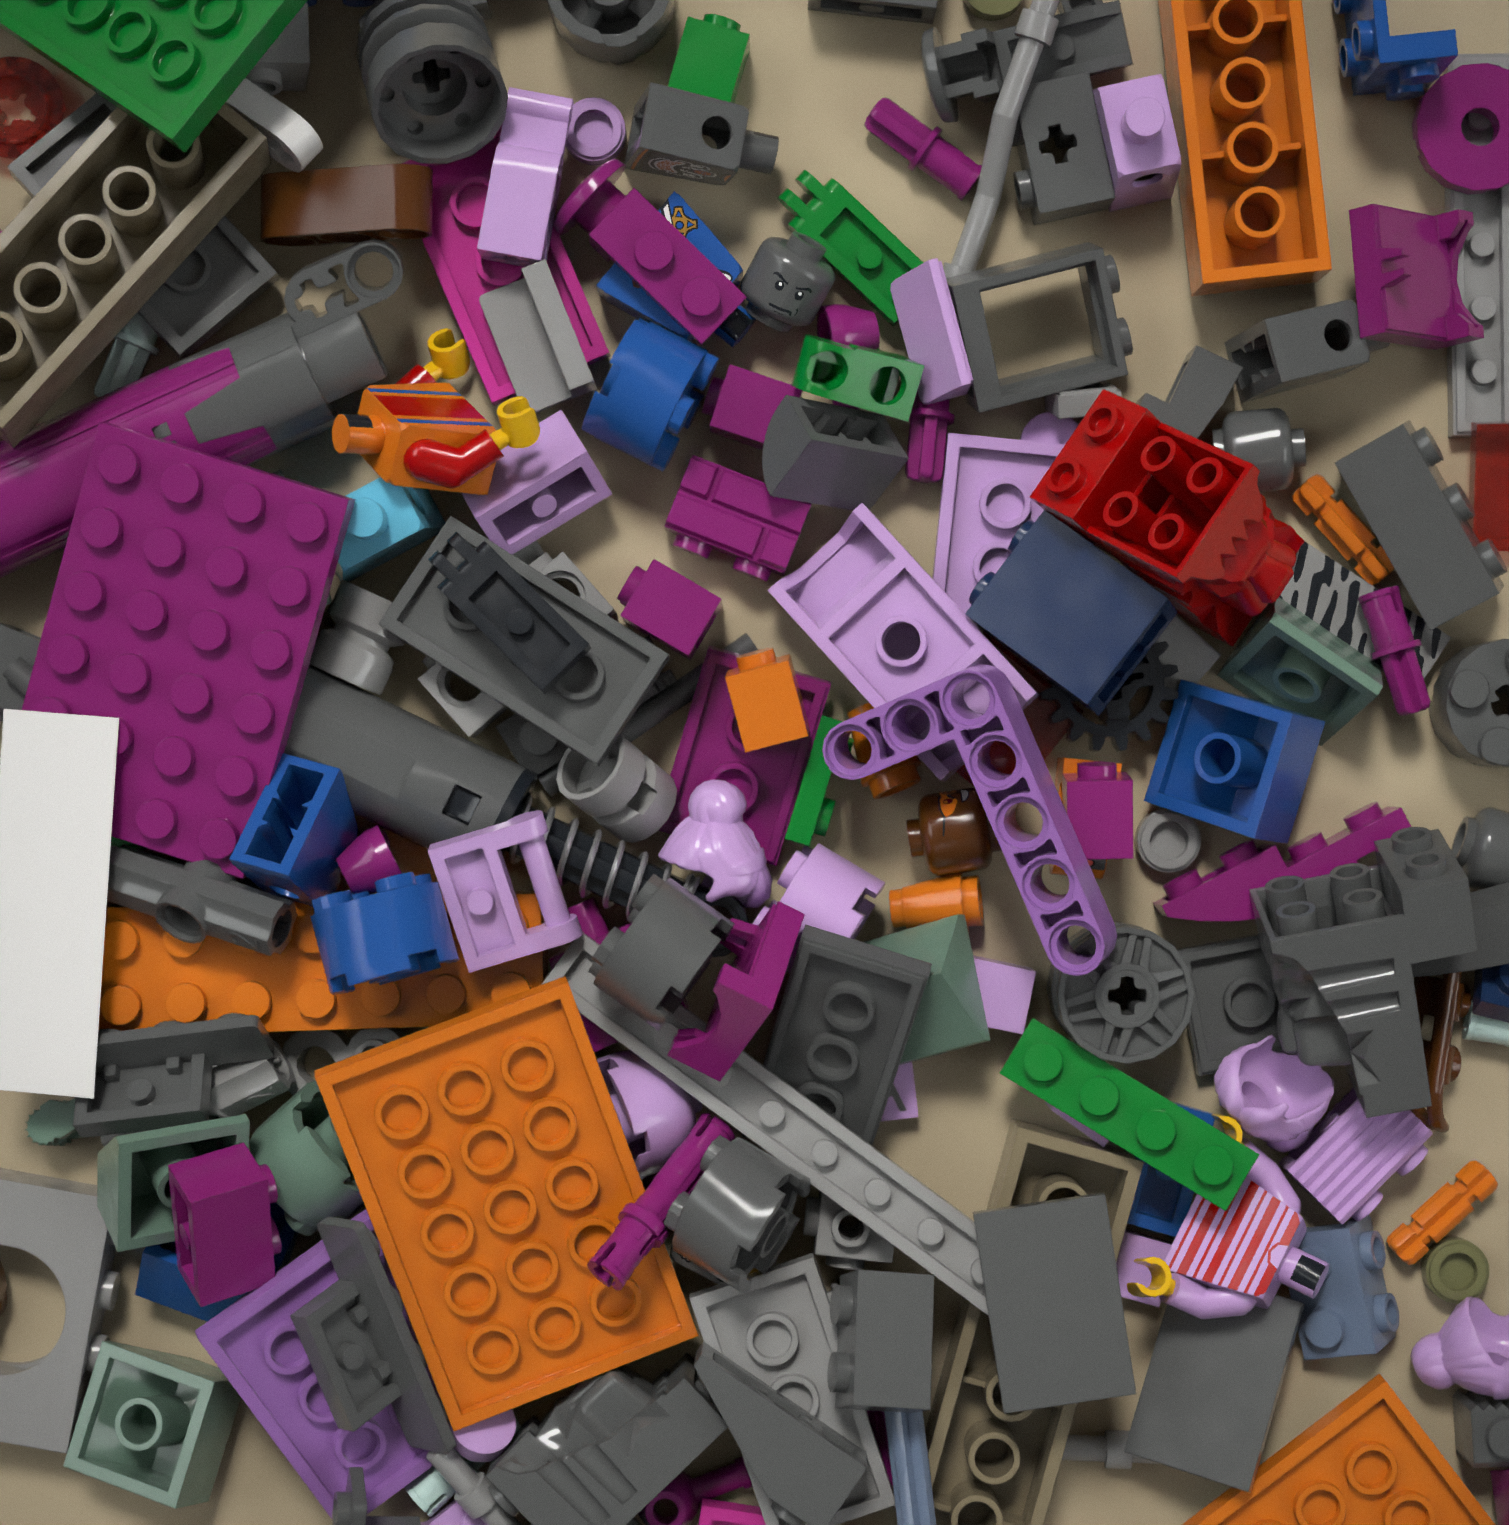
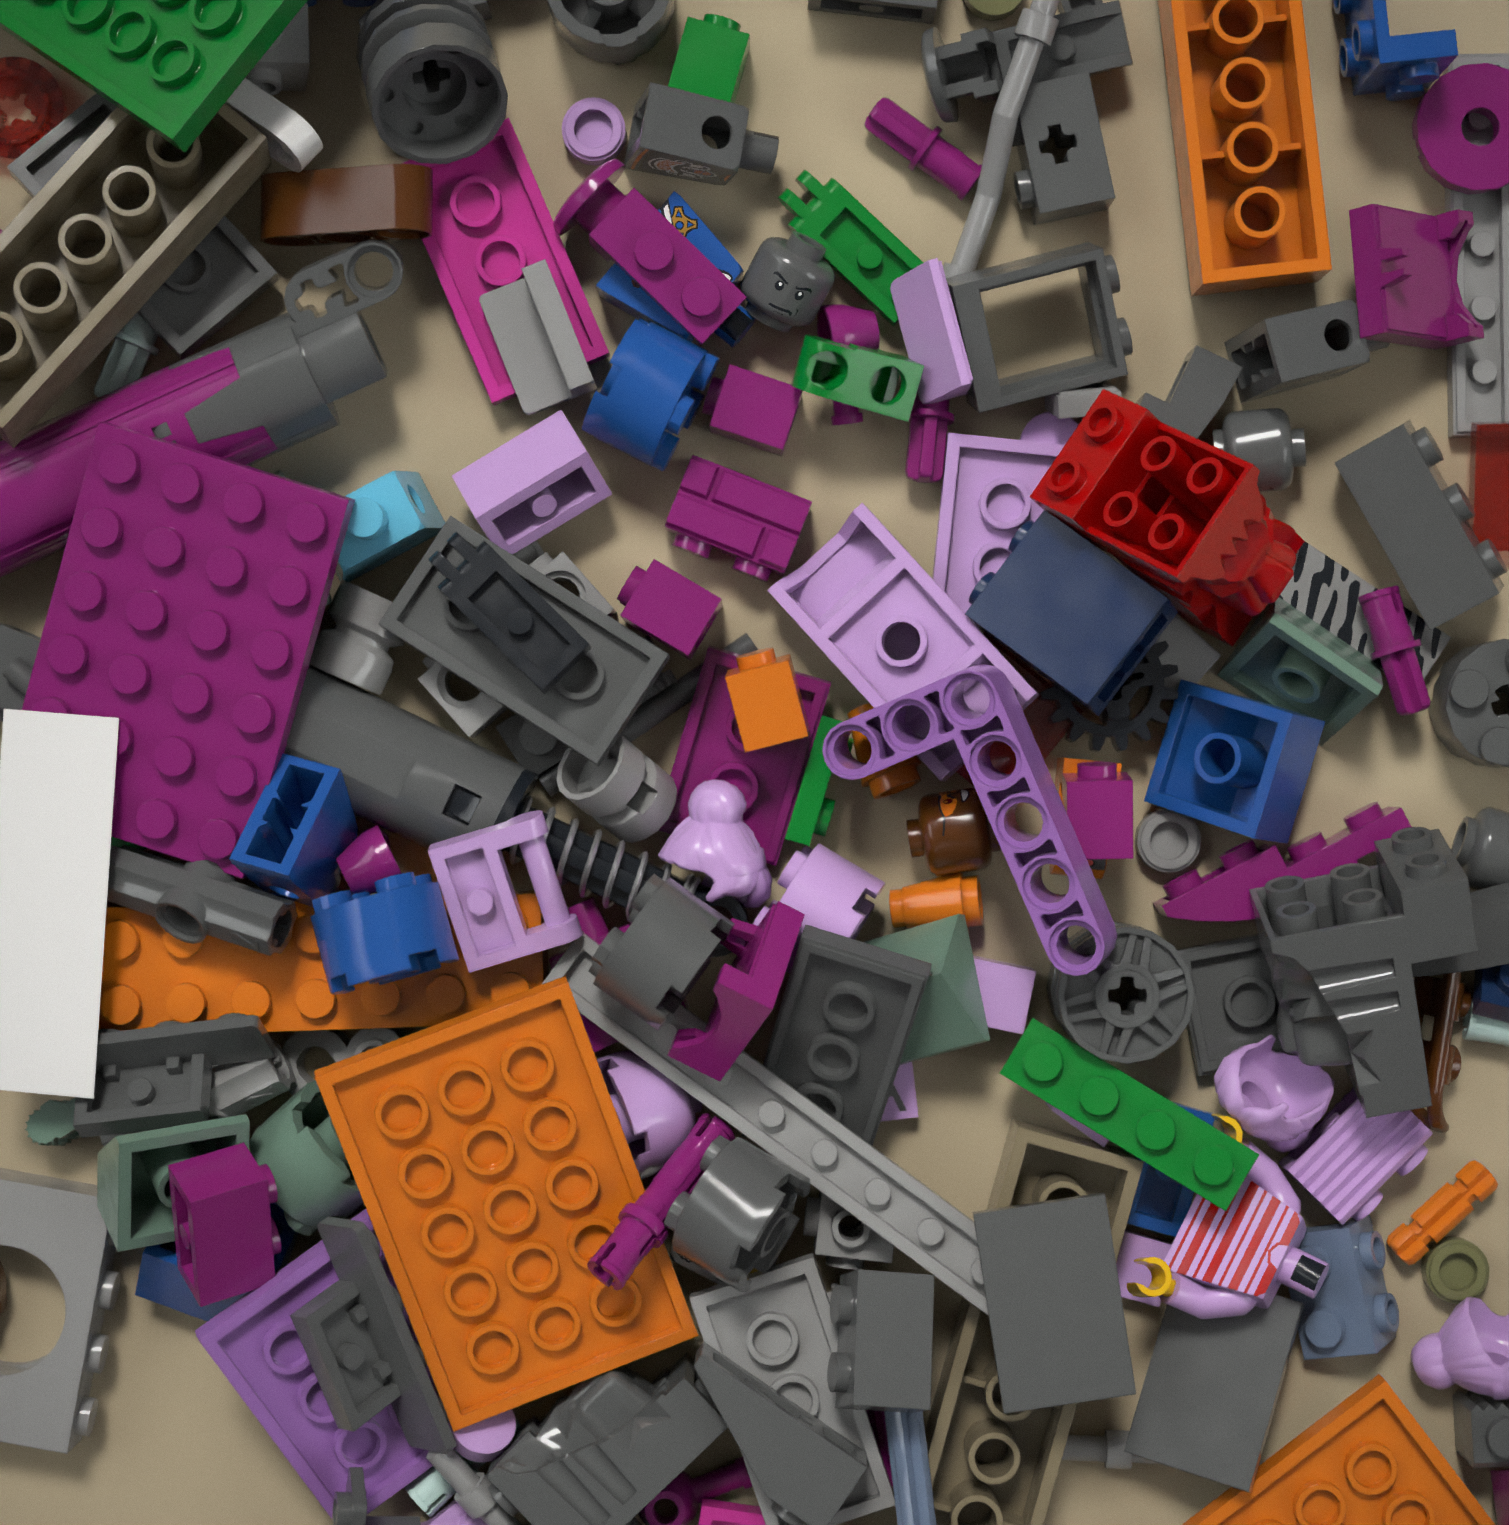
sand green slope [63,1341,241,1509] -> none
torso [332,328,540,495] -> none
lavender piece [477,87,574,267] -> none
dark grey brick [762,395,909,511] -> none
lavender torso [1093,74,1181,212] -> none
orange axle [1292,474,1394,585] -> none

